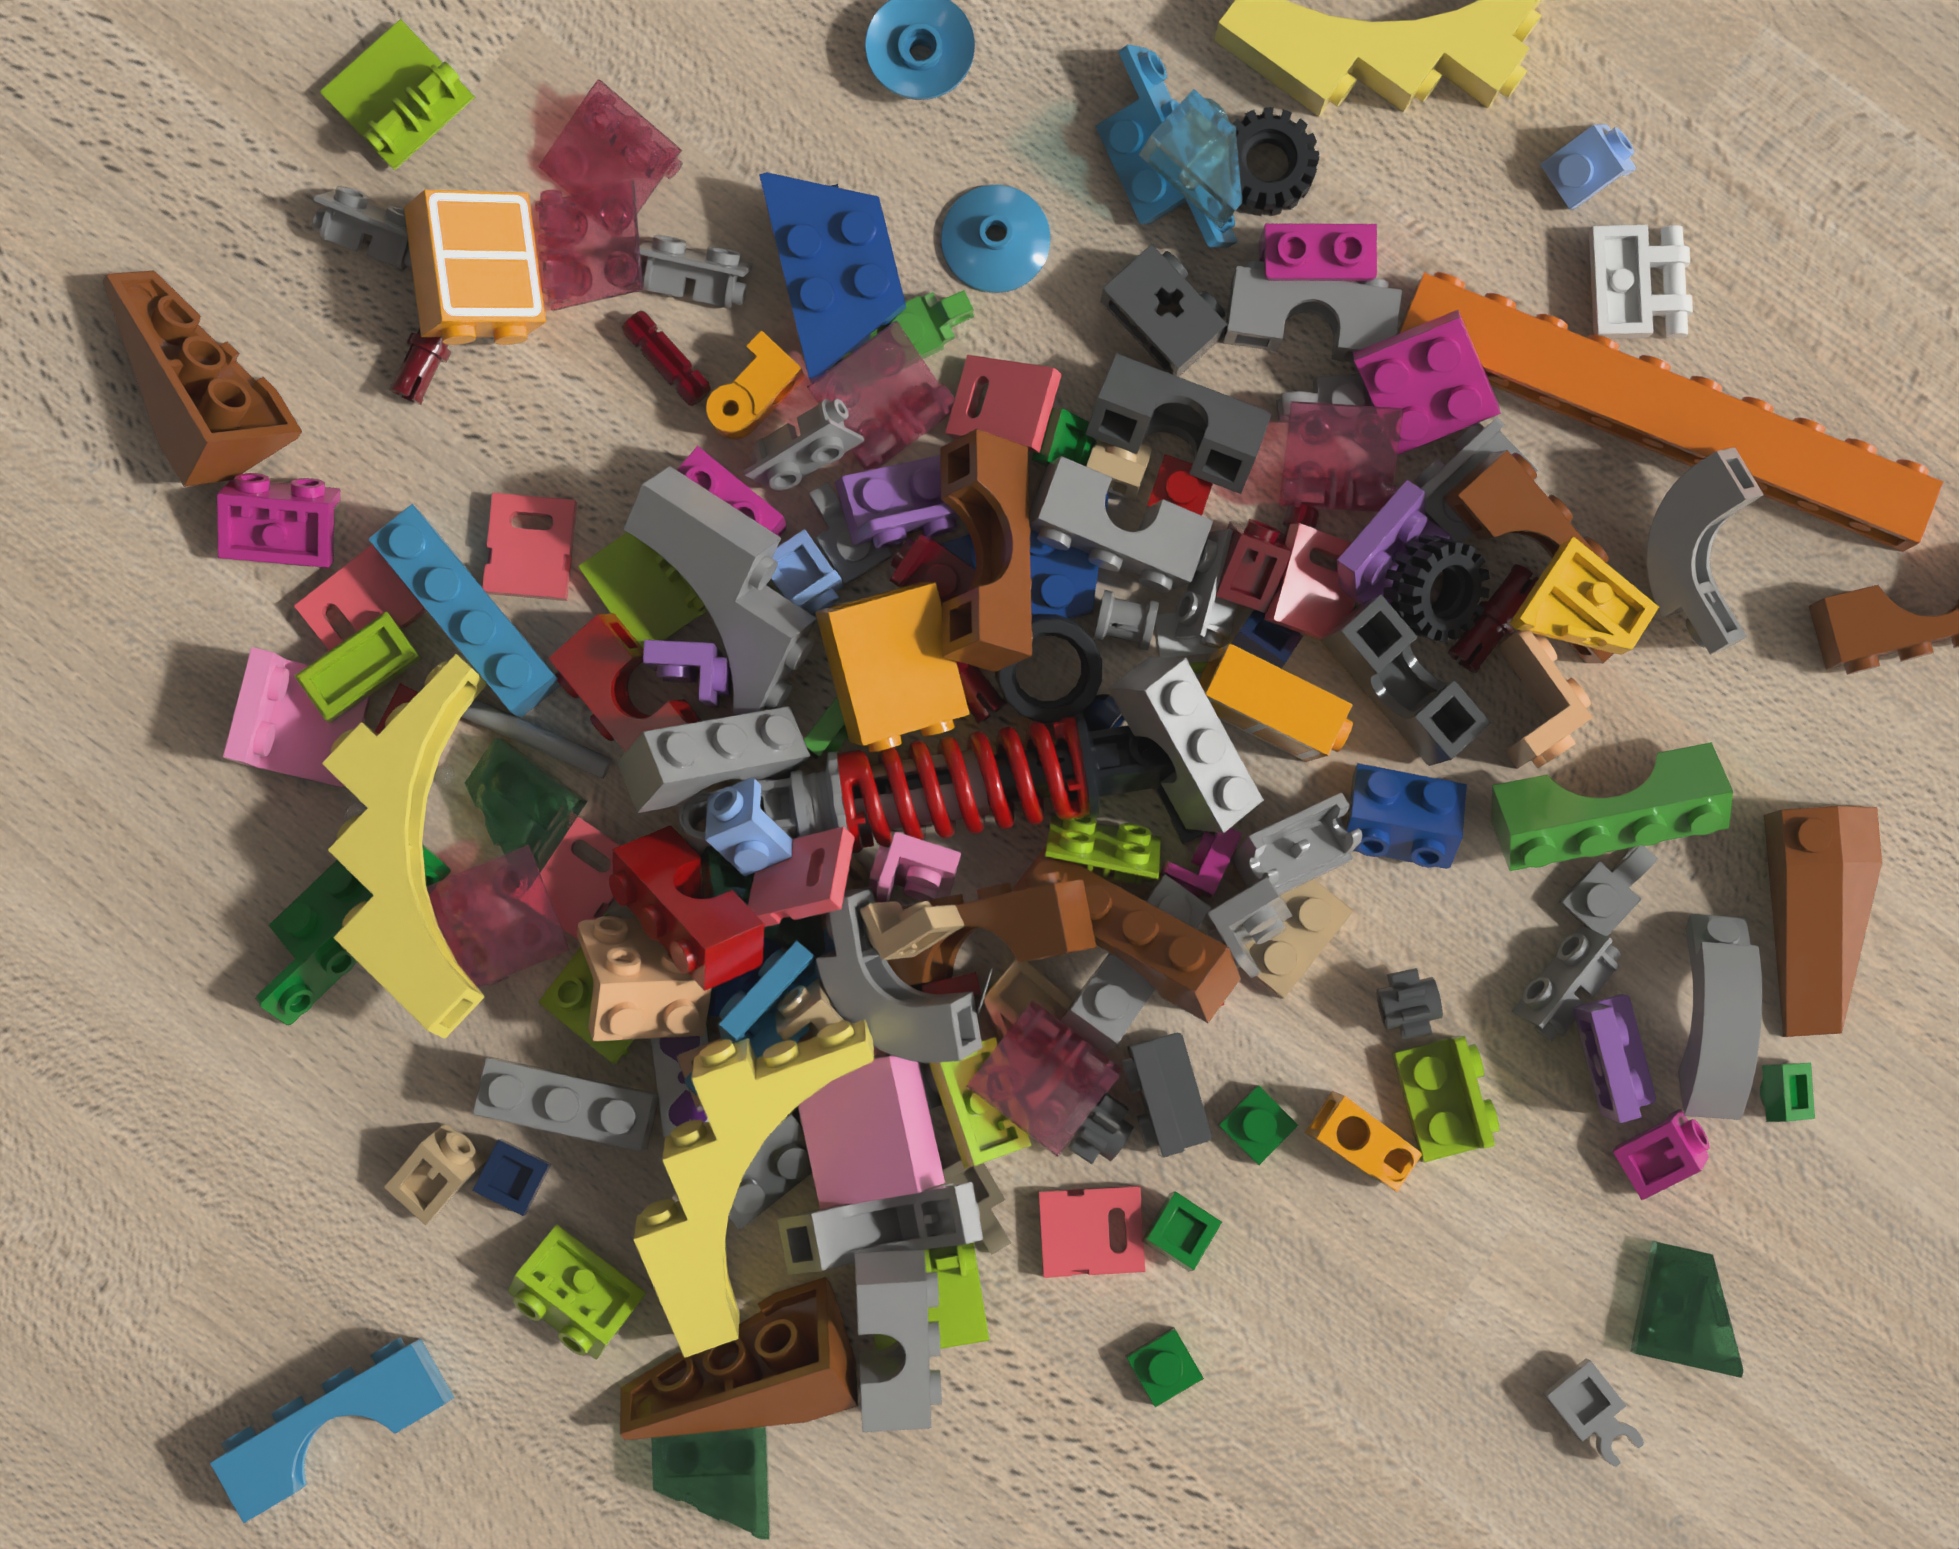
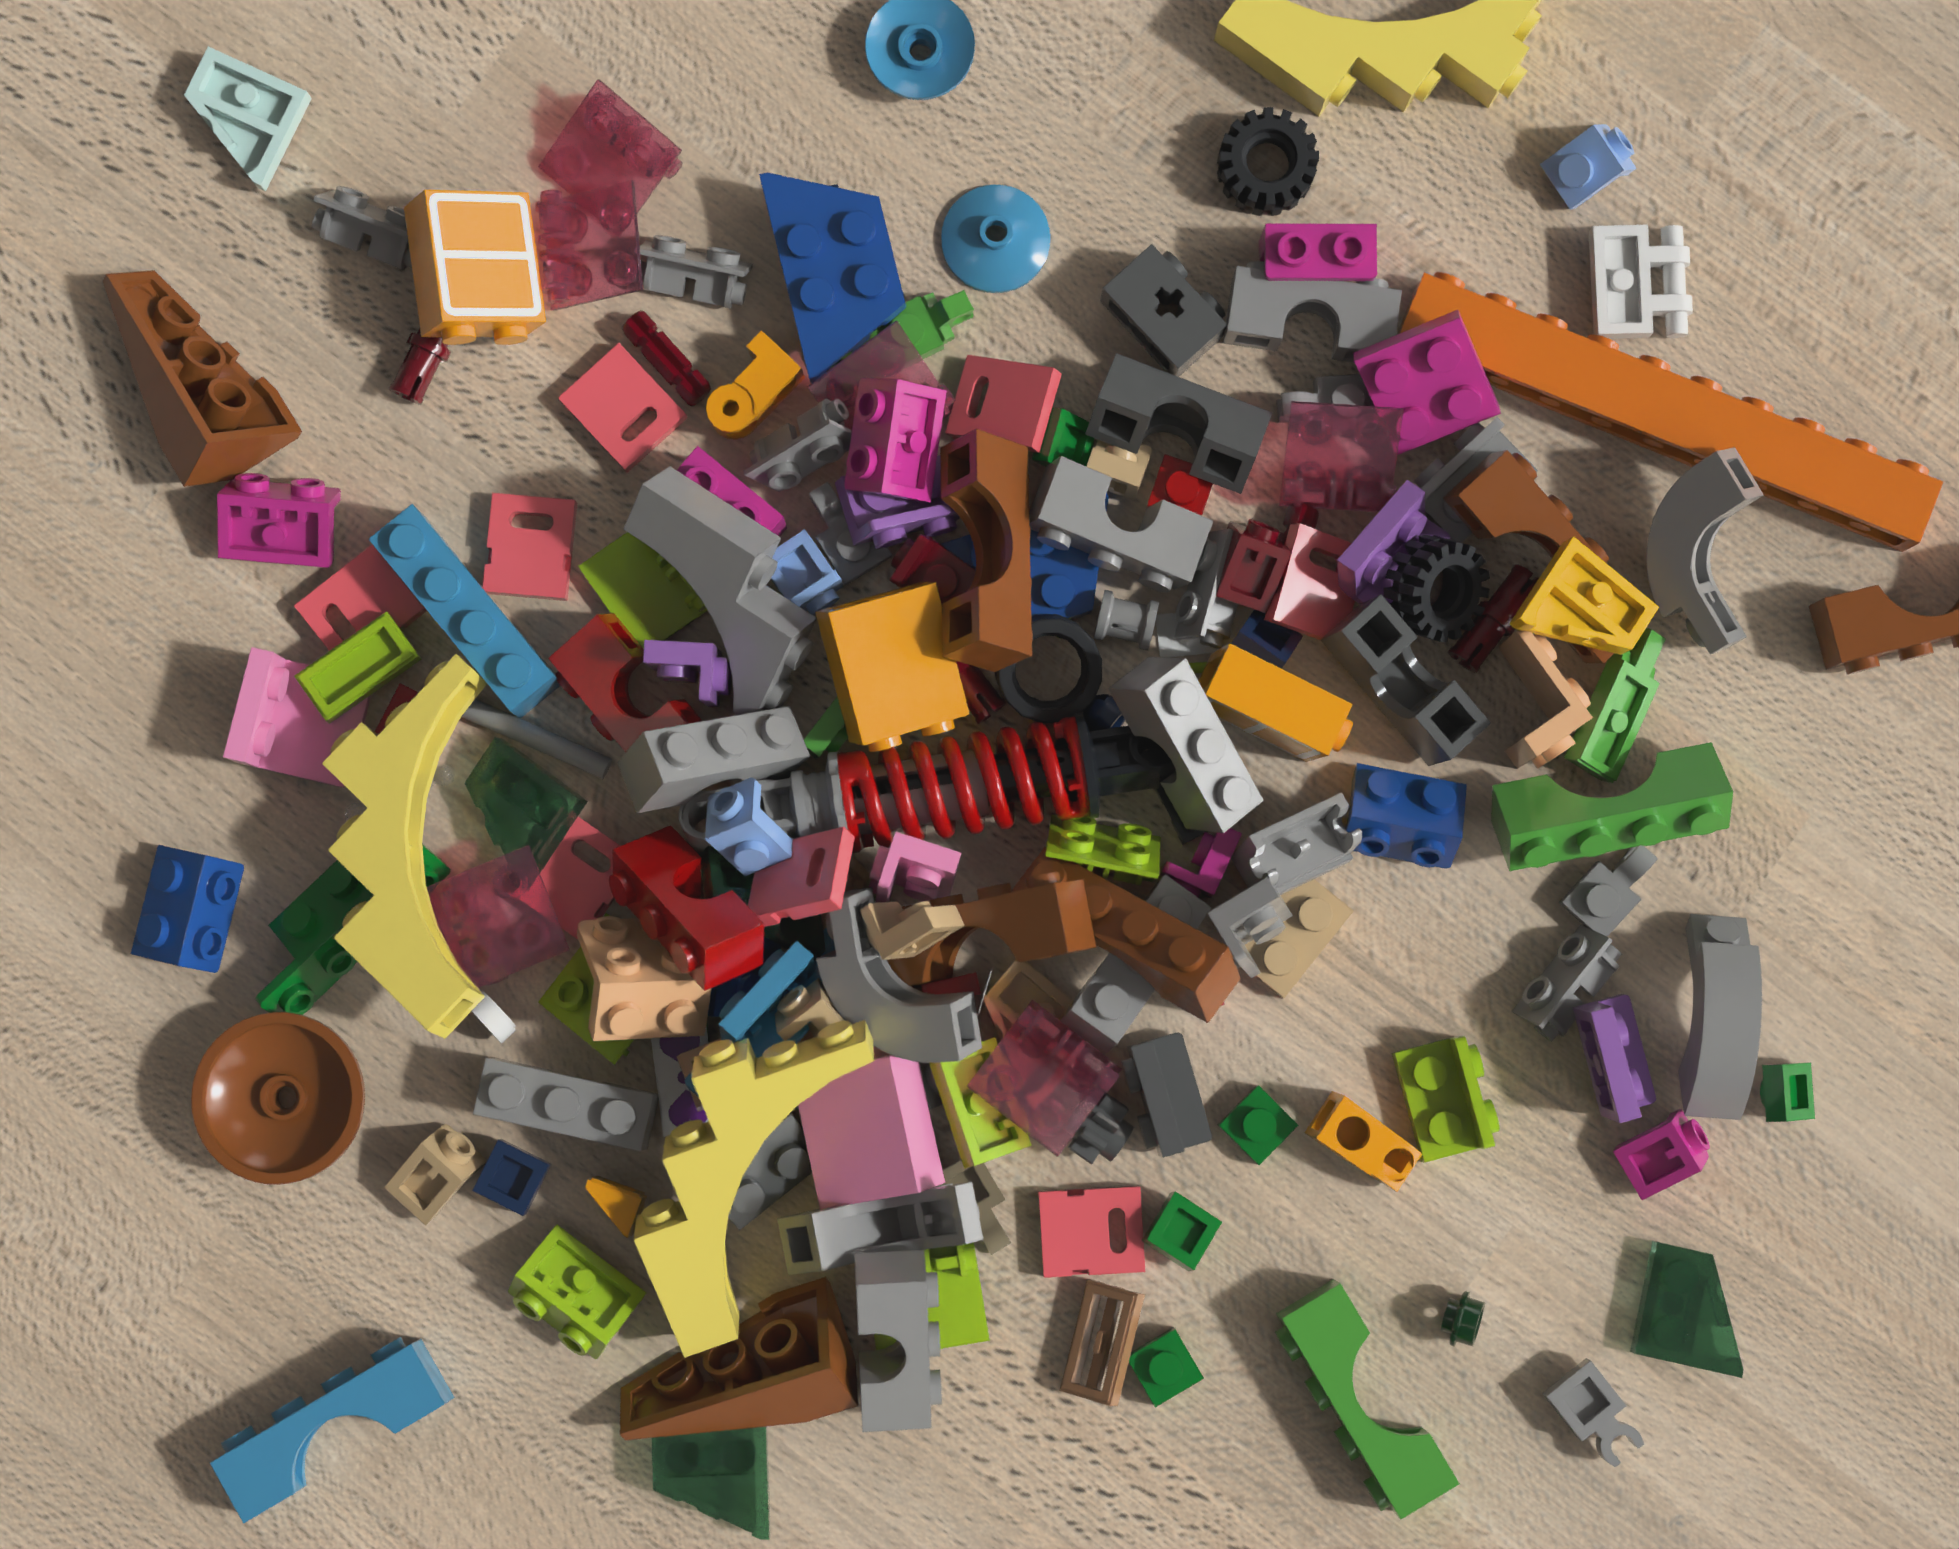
lime hinge [320,19,475,171] -> none
dark azure bracket [1095,44,1237,248] -> none
clear light blue slope [1139,89,1242,229] -> none
dark grey gear [1376,968,1443,1039] -> none
dark orange wedge [1764,806,1882,1037] -> none
none -> blue bracket [130,845,244,973]
none -> light aqua wing [184,46,312,192]
none -> dark orange dish [191,1012,365,1185]
none -> white tile [471,989,516,1044]
none -> coral piece [558,343,688,473]
none -> light orange slope [585,1176,647,1238]
none -> dark pink bracket [844,378,947,502]
none -> medium nougat tile [1059,1279,1145,1406]
none -> bright green arch [1275,1279,1460,1520]
none -> dark green plate [1441,1291,1485,1347]
none -> bright green hinge [1564,628,1666,783]

